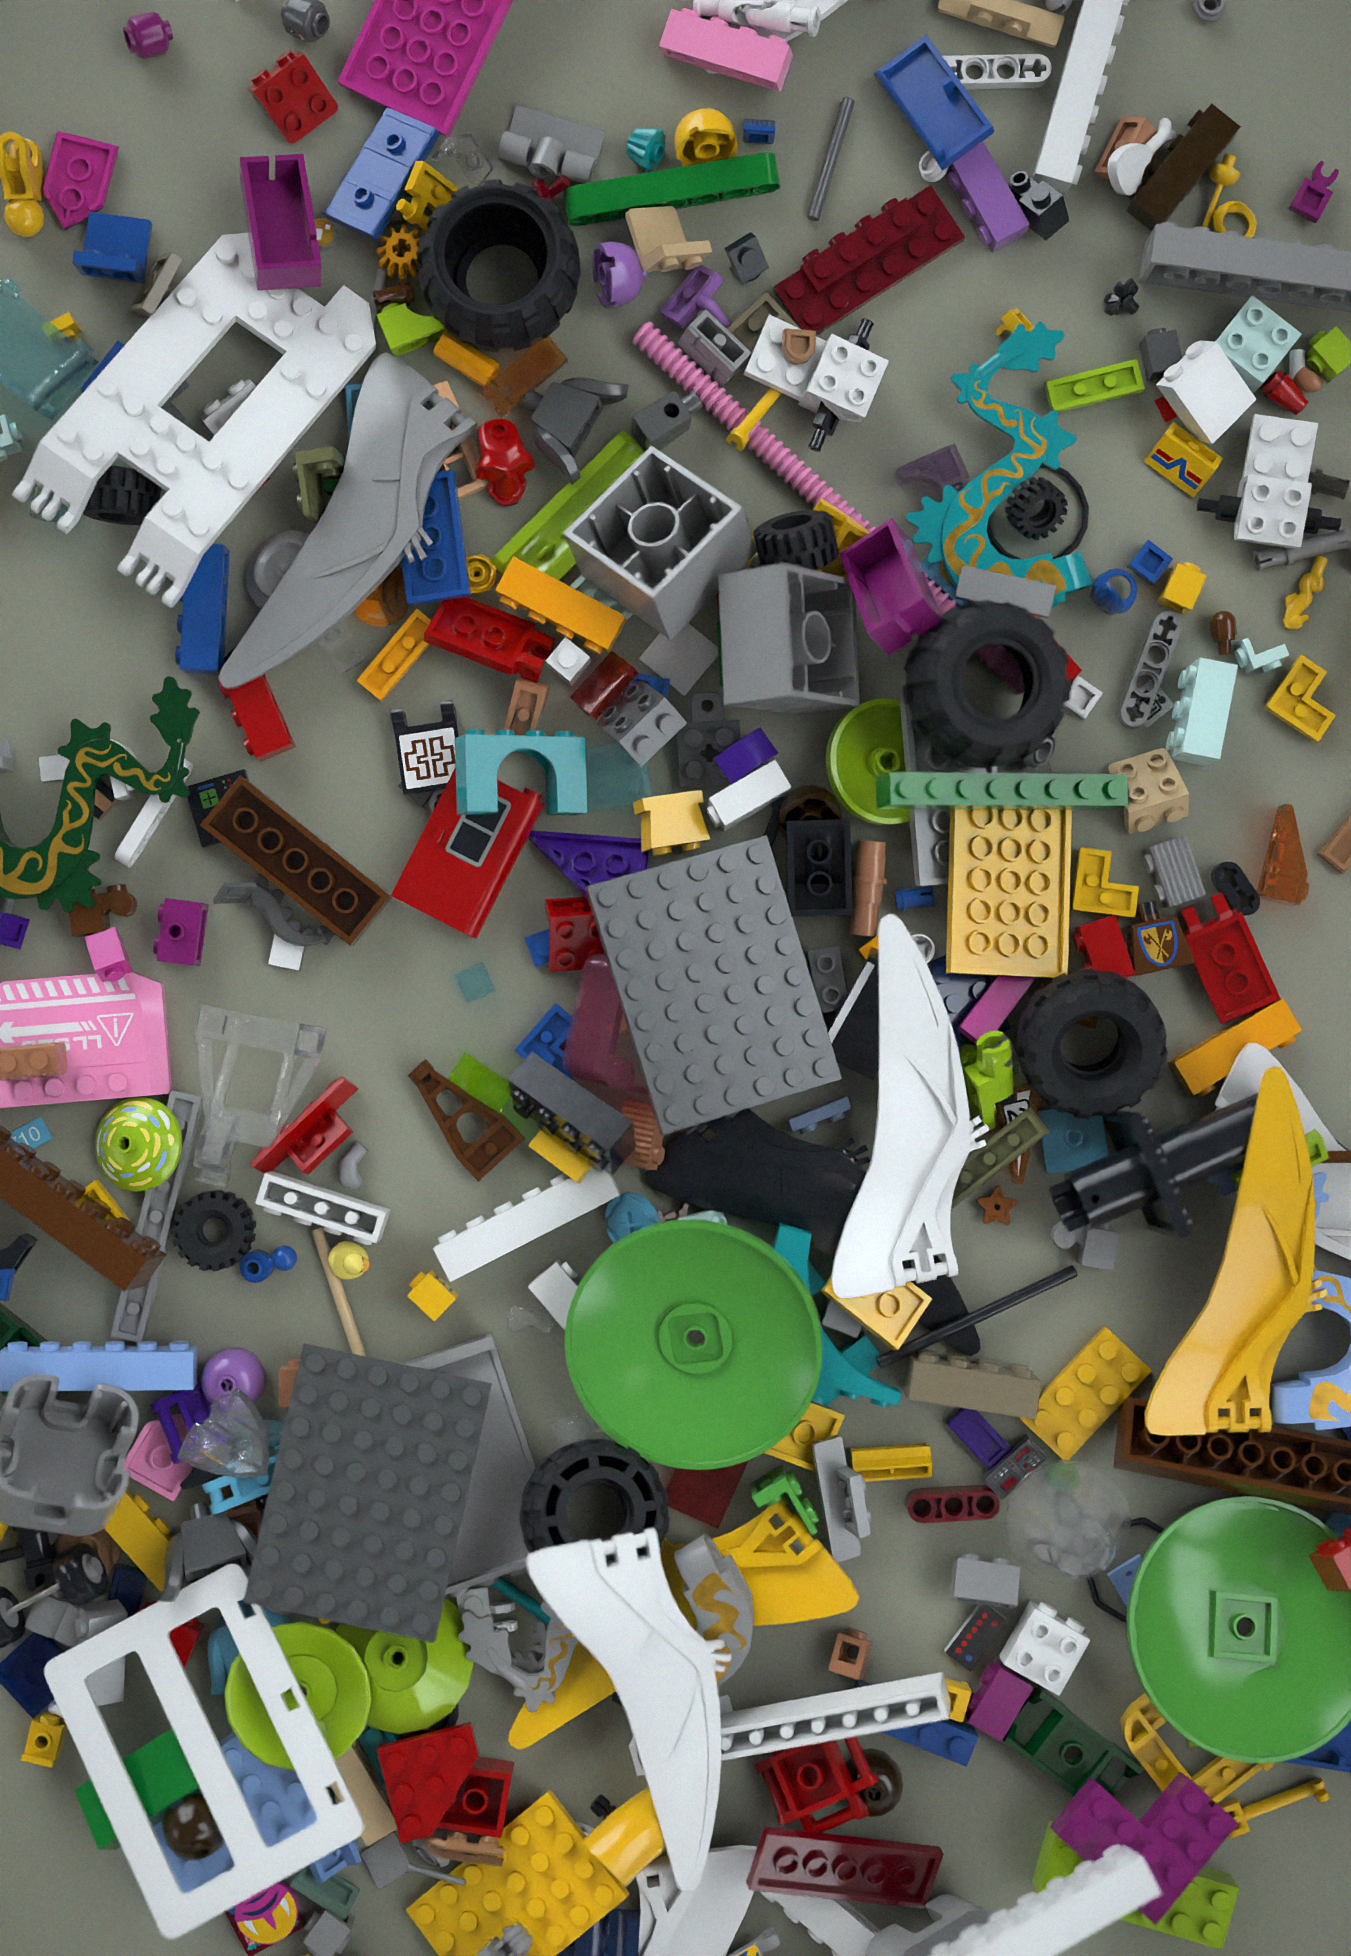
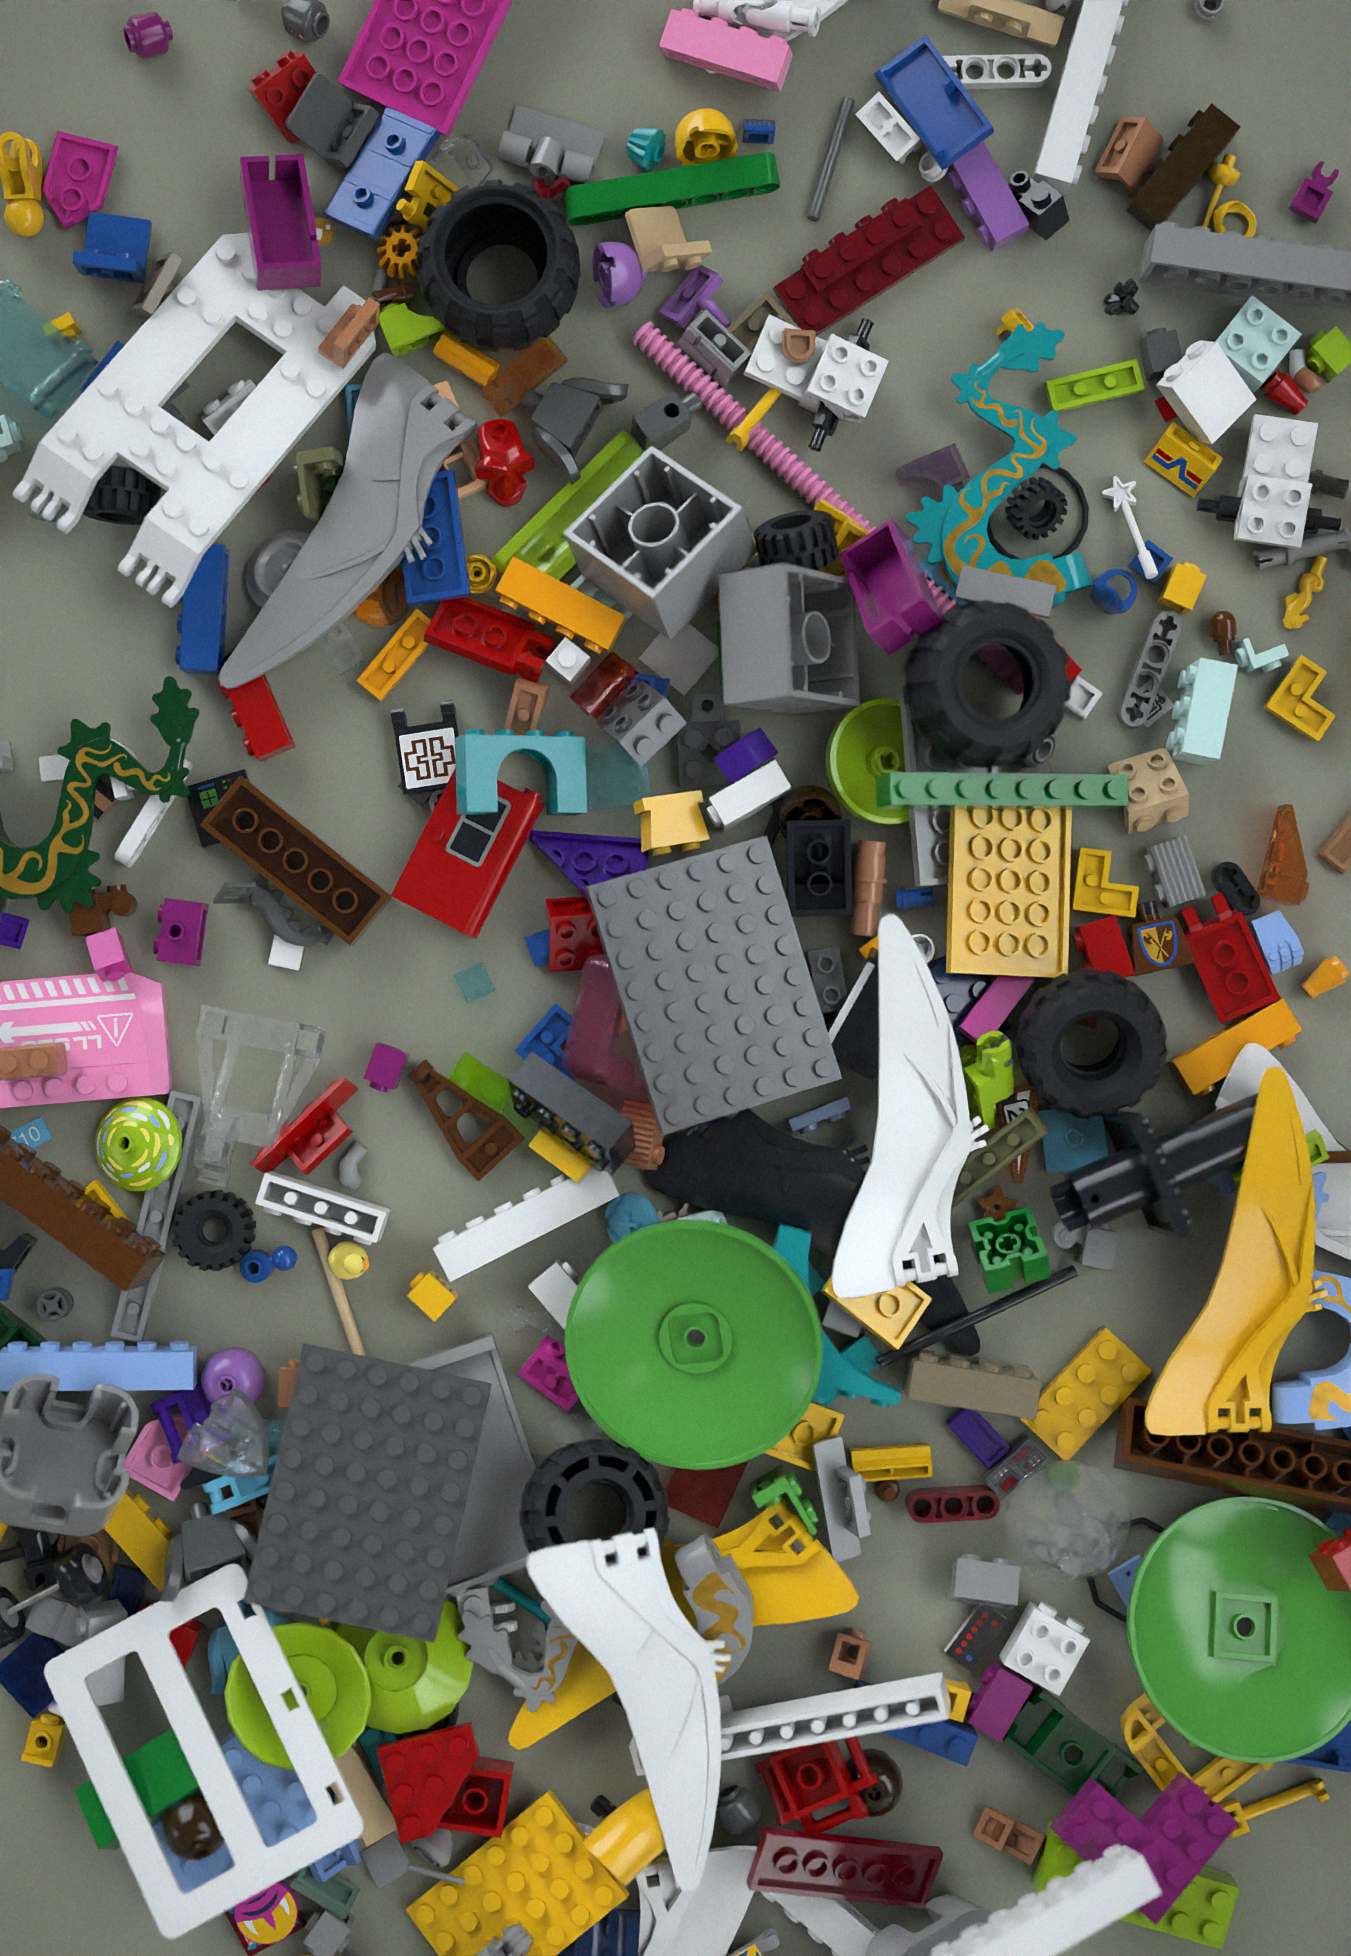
medium nougat piece [424,1832,504,1867] -> none
black bracket [724,232,769,284] -> none
white piece [1107,118,1176,195] -> none
none -> dark grey wheel [36,1287,74,1322]
none -> dark grey bracket [286,74,380,168]
none -> nougat bracket [318,297,380,369]
none -> magenta brick [364,1042,410,1093]
none -> dark pink bracket [518,1335,579,1412]
none -> dark grey head [716,1785,761,1837]
none -> white hinge [855,92,922,164]
none -> reddish brown piece [875,1480,900,1502]
none -> green brick [968,1207,1050,1294]
none -> nougat slope [973,1806,1046,1865]
none -> white piece [1101,476,1158,579]
none -> light blue hand [1250,910,1304,976]
none -> light orange cone [1301,955,1351,999]

